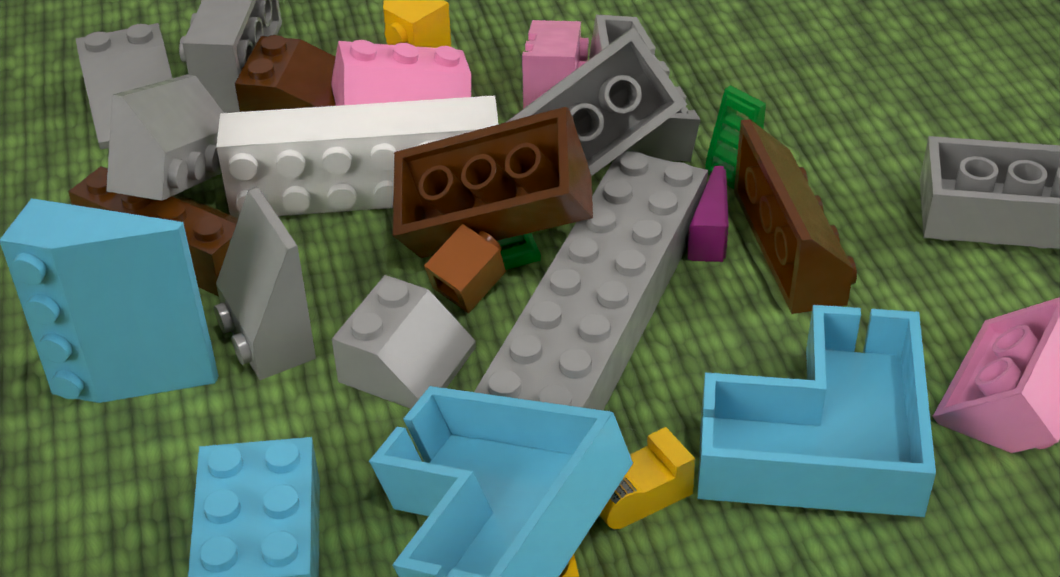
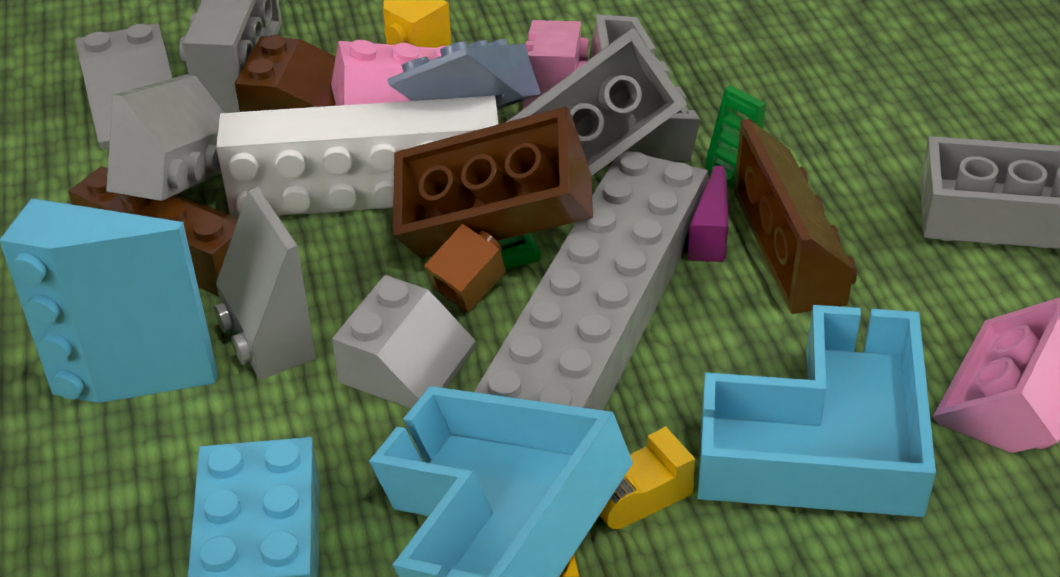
none -> sand blue slope [387,39,541,111]

